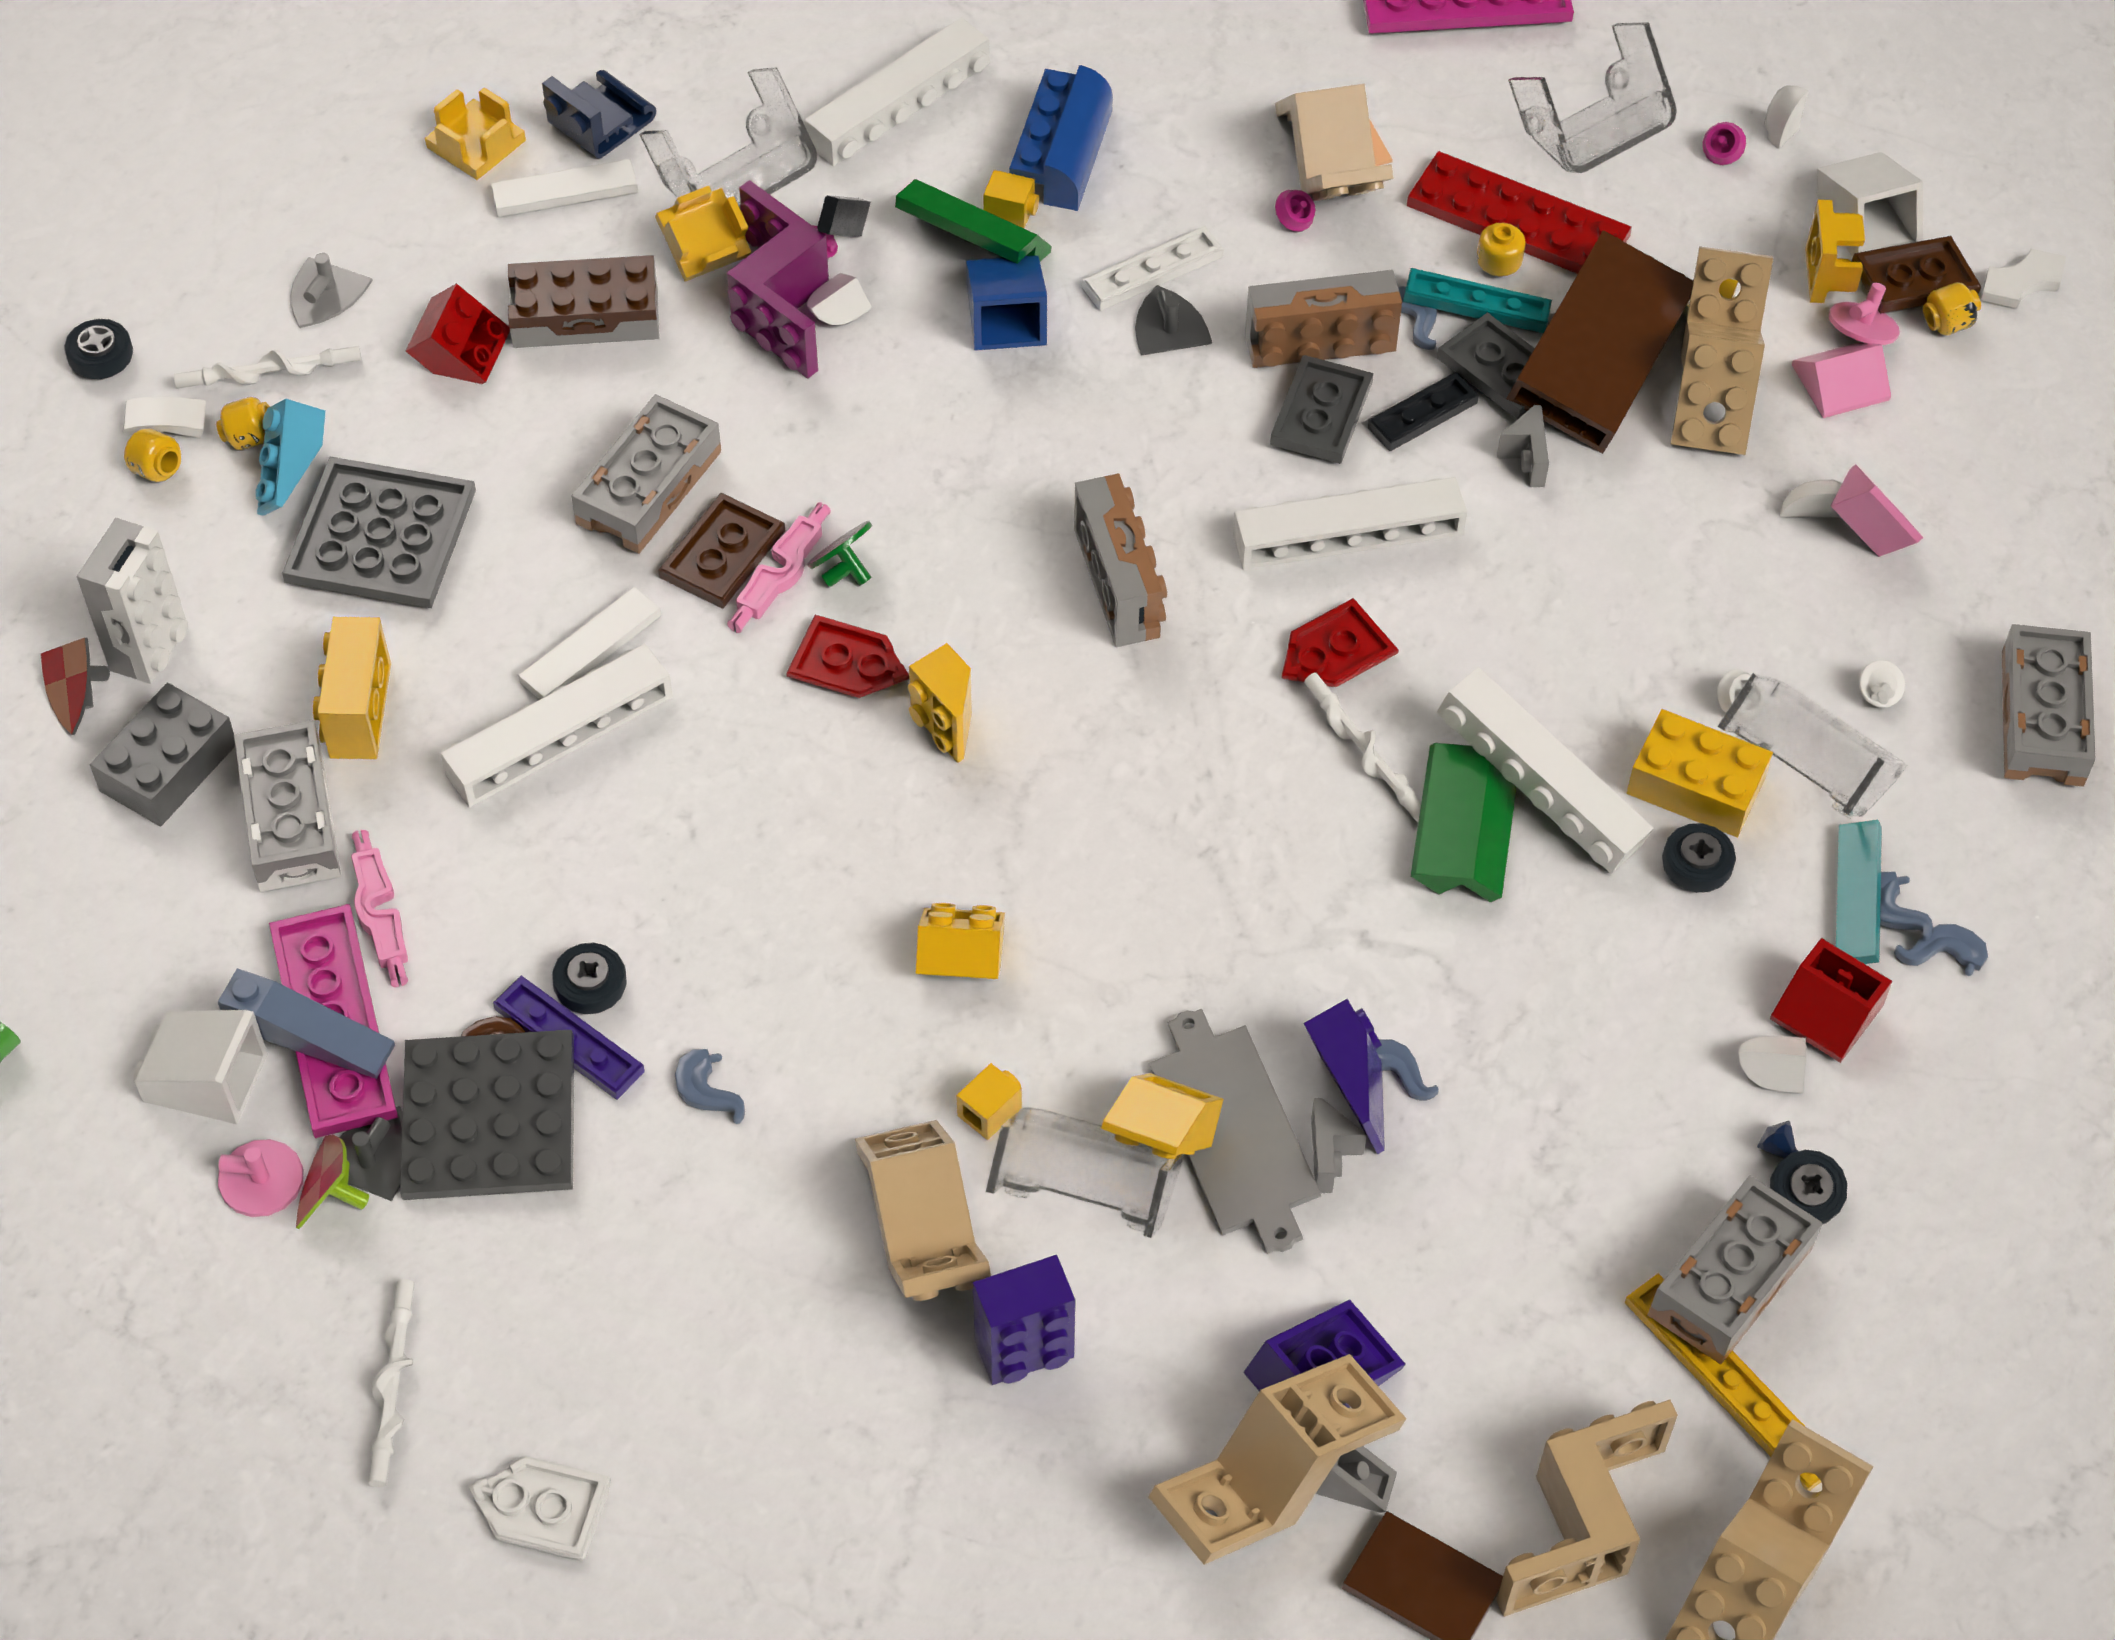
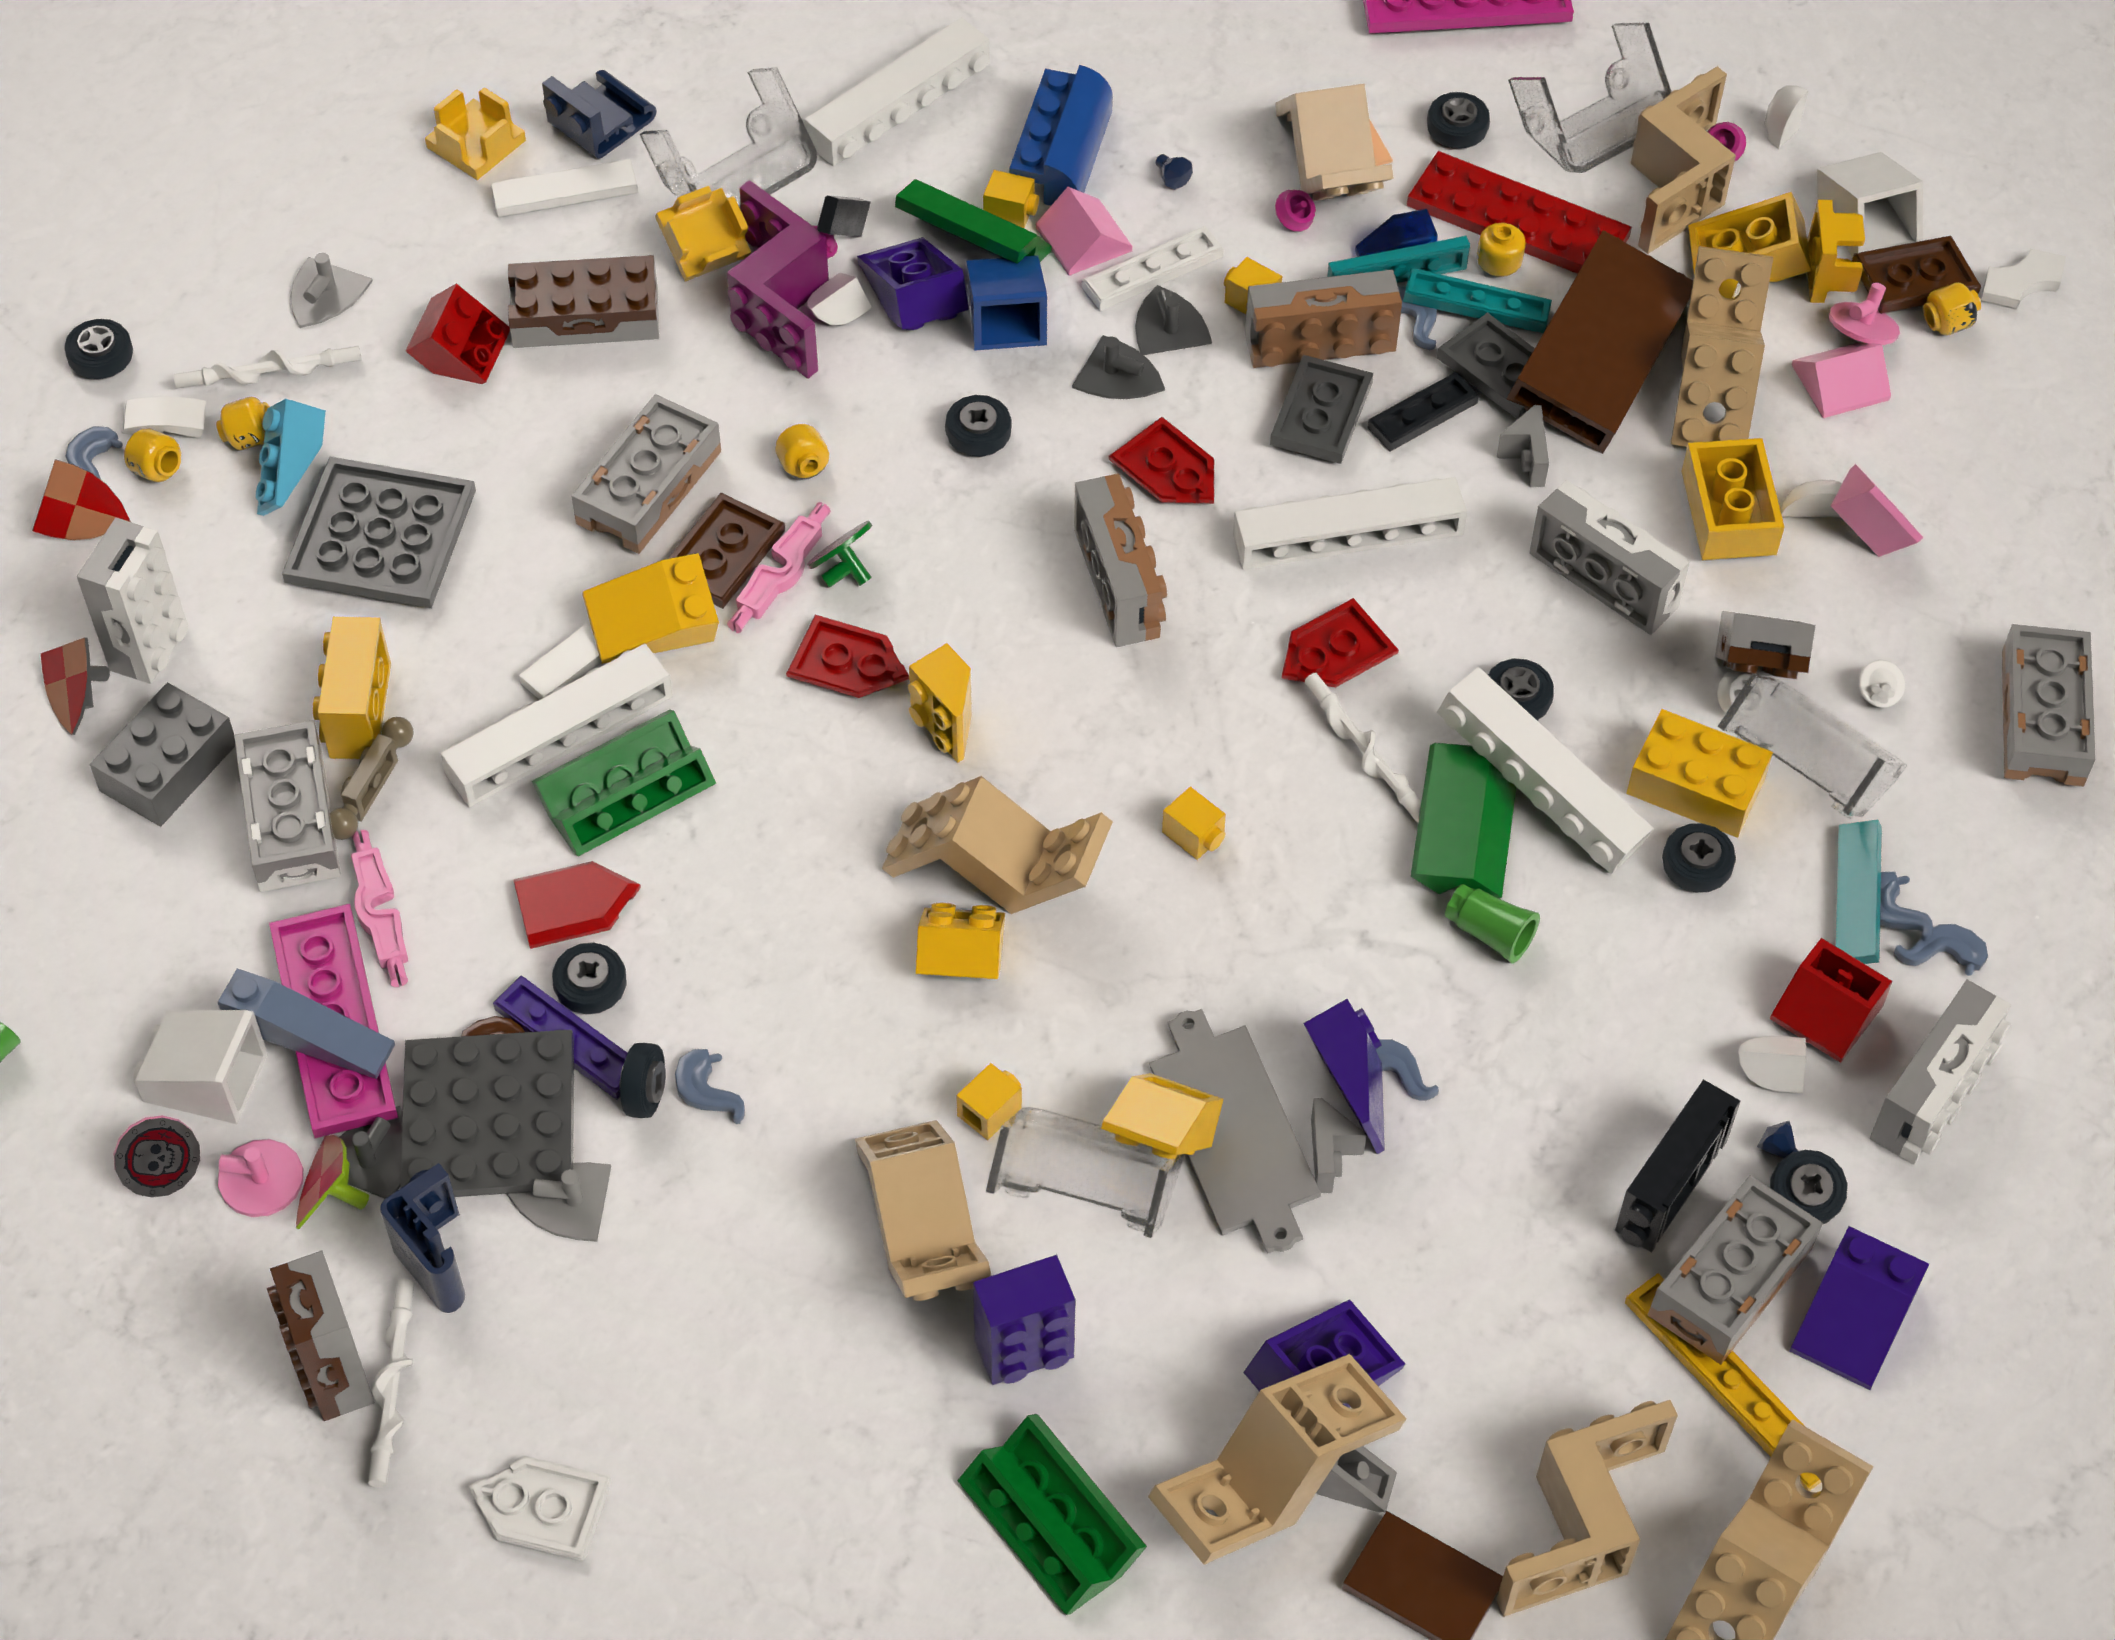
none -> shield [32,459,131,540]
none -> sand blue piece [65,426,123,479]
none -> shield [113,1115,200,1198]
none -> piece [267,1250,375,1421]
none -> dark tan plate [330,717,414,840]
none -> dark blue piece [380,1163,465,1313]
none -> light grey shield [507,1162,611,1242]
none -> red tile [513,861,641,949]
none -> green slope [532,709,717,857]
none -> yellow slope [582,553,719,664]
none -> black wheel [620,1043,666,1118]
none -> yellow head [775,424,829,480]
none -> dark purple slope [857,237,969,330]
none -> tan bracket [882,776,1113,914]
none -> black wheel [945,395,1012,457]
none -> green slope [957,1414,1147,1615]
none -> bright pink slope [1036,187,1132,275]
none -> dark grey shield [1072,335,1165,399]
none -> red tile [1109,417,1214,504]
none -> dark blue rock [1155,154,1193,190]
none -> yellow brick [1162,786,1226,860]
none -> yellow brick [1223,257,1283,314]
none -> teal tile [1327,236,1470,283]
none -> clear blue slope [1355,209,1438,257]
none -> black wheel [1427,92,1490,148]
none -> bright green plant [1445,884,1540,963]
none -> wheel [1488,658,1554,721]
none -> light grey piece [1529,480,1690,635]
none -> black door [1615,1079,1741,1253]
none -> tan bracket [1631,66,1736,254]
none -> yellow brick [1681,438,1784,560]
none -> yellow slope [1688,192,1812,282]
none -> piece [1715,611,1816,679]
none -> dark purple slope [1789,1226,1929,1390]
none -> piece [1869,979,2012,1165]

